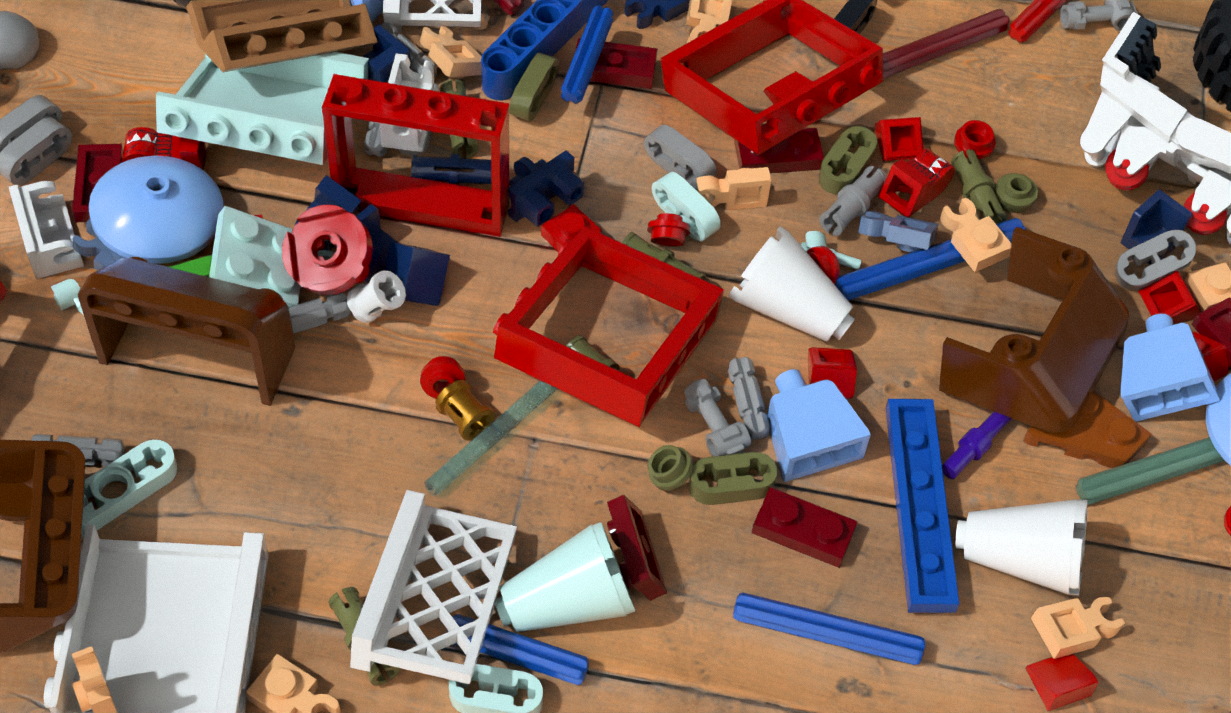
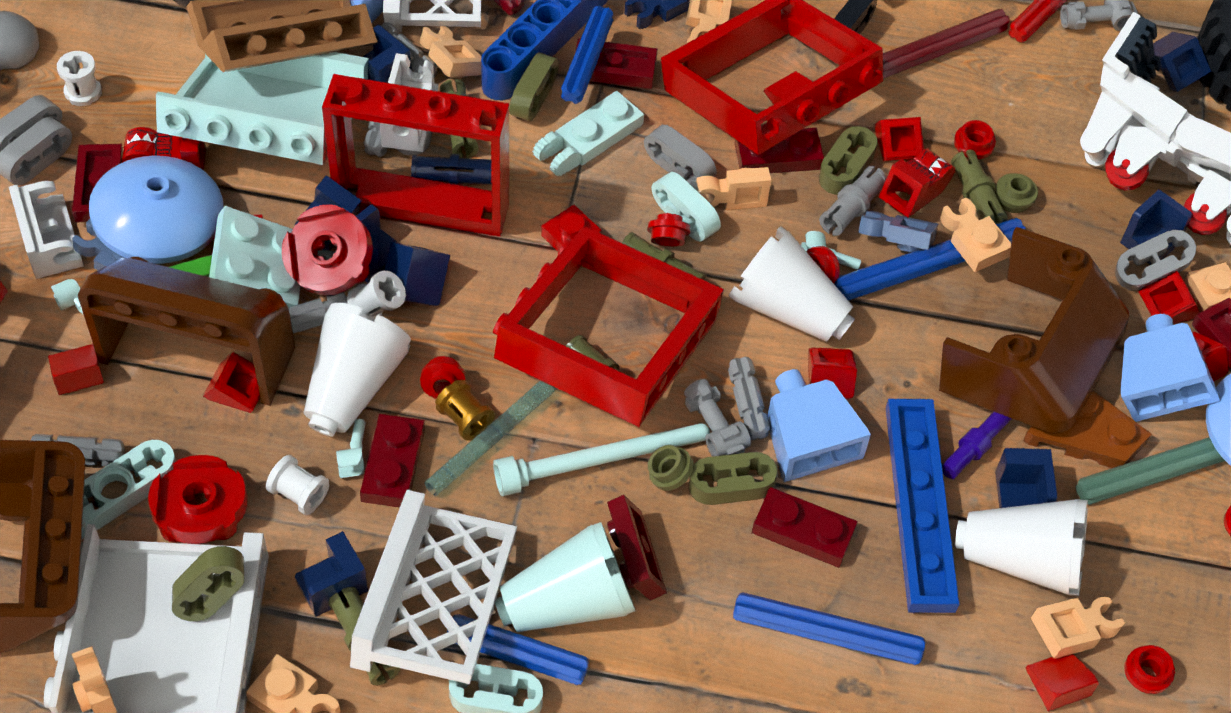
dark blue hips [508,150,584,227] -> none
none -> red slope [48,344,104,395]
none -> white bush [57,51,102,106]
none -> red plate [148,455,247,544]
none -> olive beam [172,546,244,621]
none -> red slope [203,351,260,413]
none -> white bush [266,455,330,515]
none -> dark blue panel [295,531,368,617]
none -> white cone [304,303,411,437]
none -> light aqua hand [336,419,366,478]
none -> dark red plate [360,414,425,508]
none -> light aqua piece [493,423,710,497]
none -> light aqua hinge [532,90,644,176]
none -> dark blue panel [995,448,1057,508]
none -> red plate [1124,645,1175,694]
none -> dark blue panel [1153,32,1211,92]

